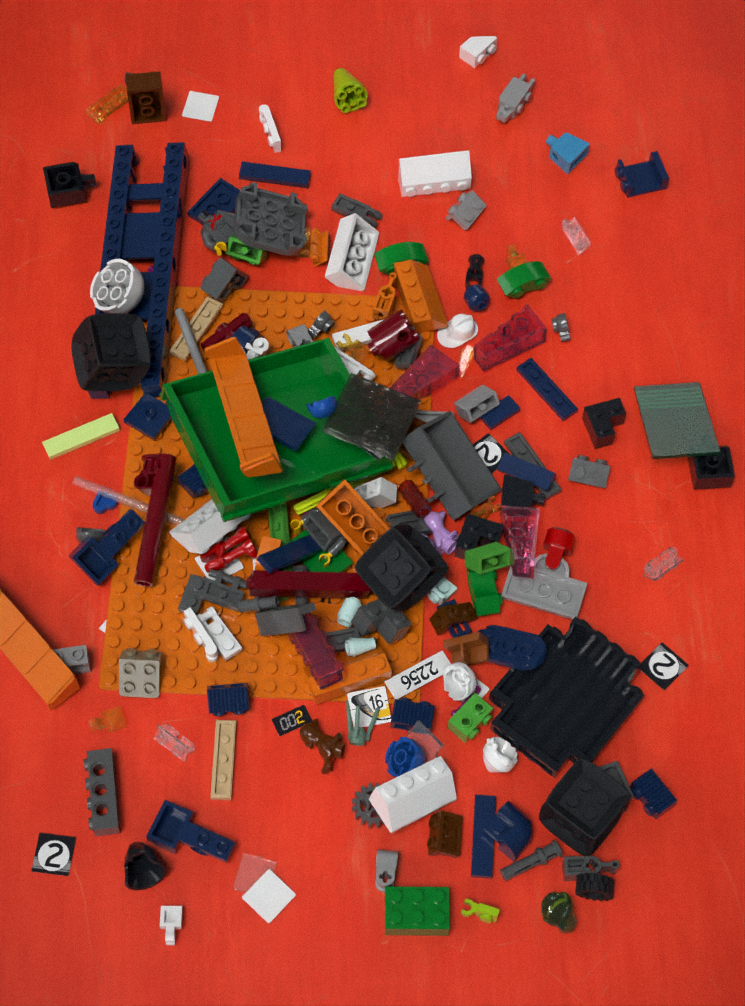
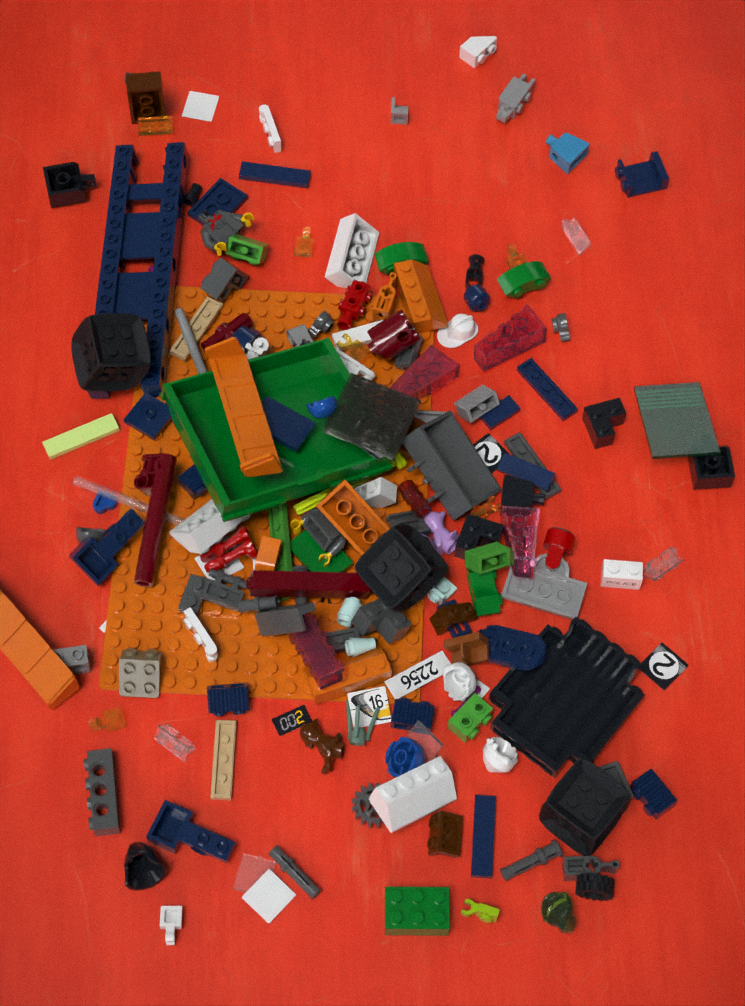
sticker [32,833,76,876] -> none
plate [85,84,128,125] -> none
white cylinder [90,259,144,314] -> none
white plate [196,606,242,661] -> none
dark grey tile [234,182,308,256] -> none
dark blue tile [257,535,323,574] -> none
orange hinge [309,228,329,267] -> none
dark grey hinge [331,194,382,228] -> none
lime cone [333,68,368,113] -> none
light grey piece [375,849,398,893] -> none
white slope [398,150,472,197] -> none
light grey bracket [445,190,487,231] -> none
plate [451,345,475,378] -> none
dark blue brick [484,801,533,862] -> none
dark grey bracket [568,455,610,488] -> none
none -> plate [138,116,174,136]
none -> black pin [184,183,202,206]
none -> dark grey pin [269,845,321,900]
none -> red brick [337,280,373,330]
none -> light grey panel [390,97,408,125]
none -> white brick [600,559,643,590]

